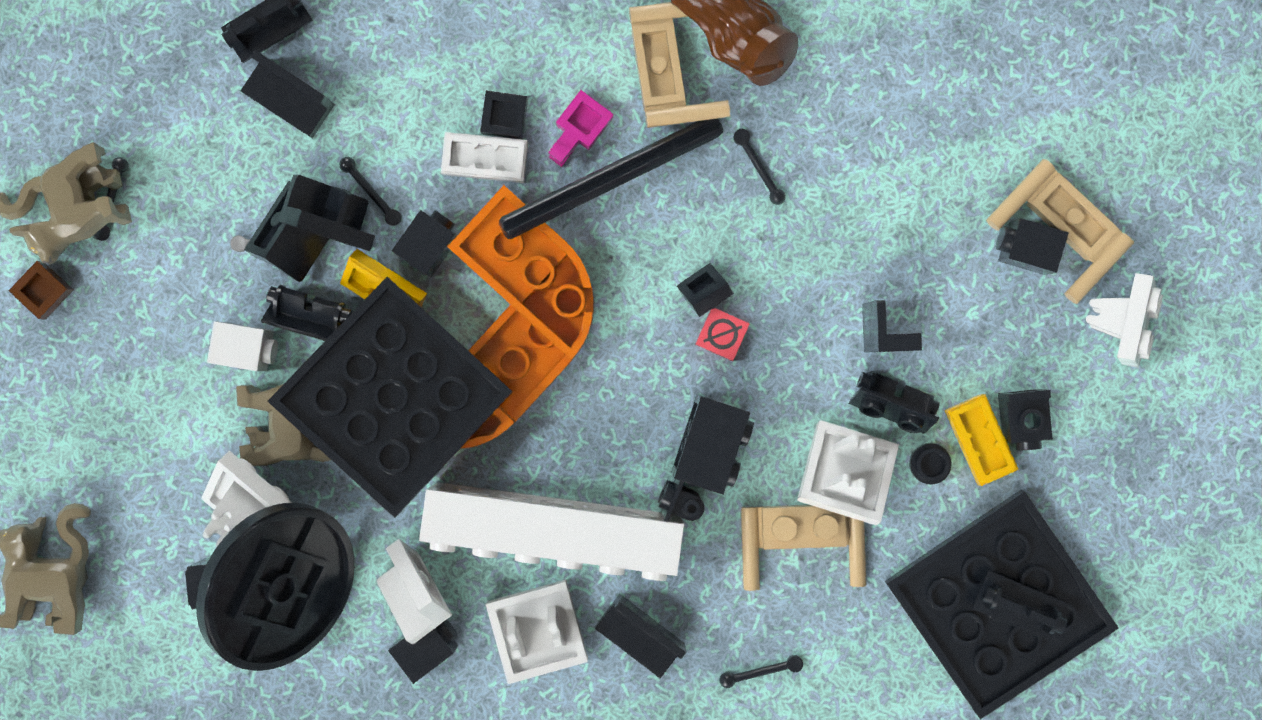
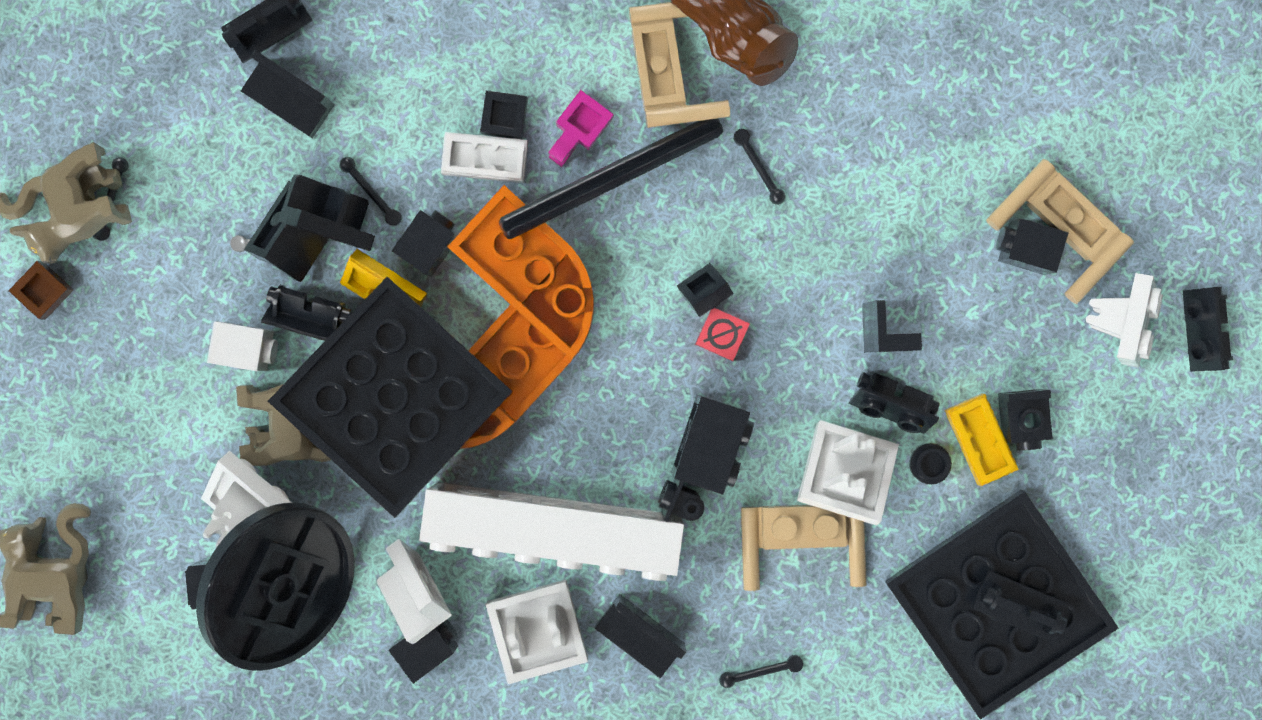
none -> black hinge [1183,287,1233,372]

